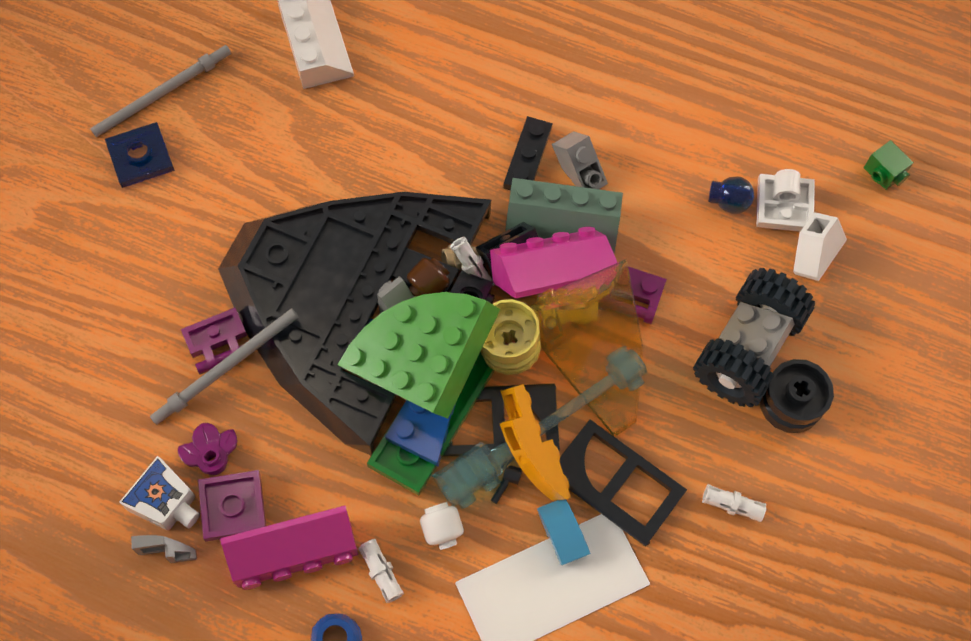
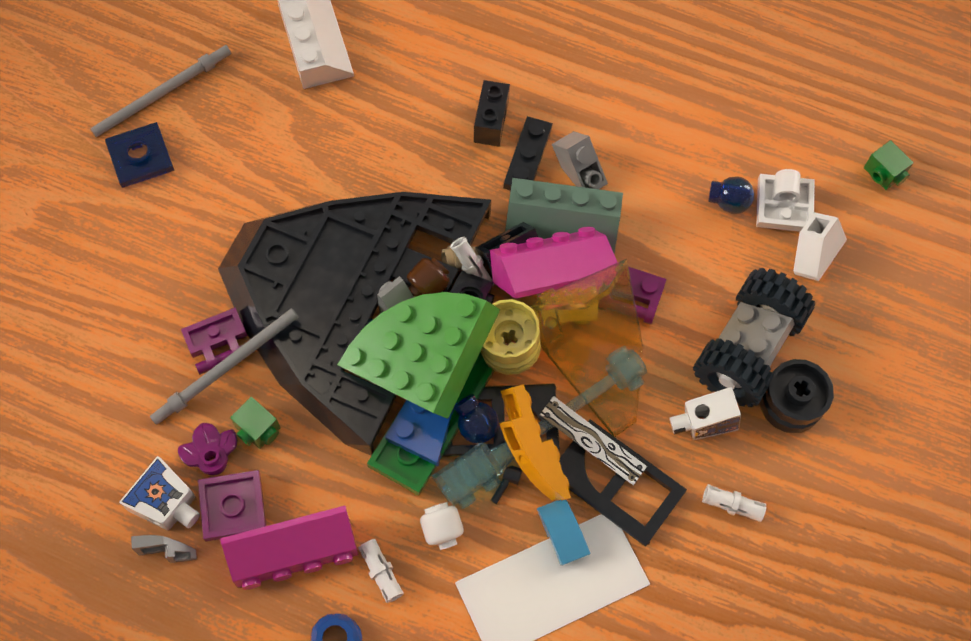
none -> green brick [230,396,280,449]
none -> clear blue piece [454,394,499,444]
none -> black brick [474,80,510,147]
none -> sticker [540,396,647,485]
none -> white torso [669,387,741,440]

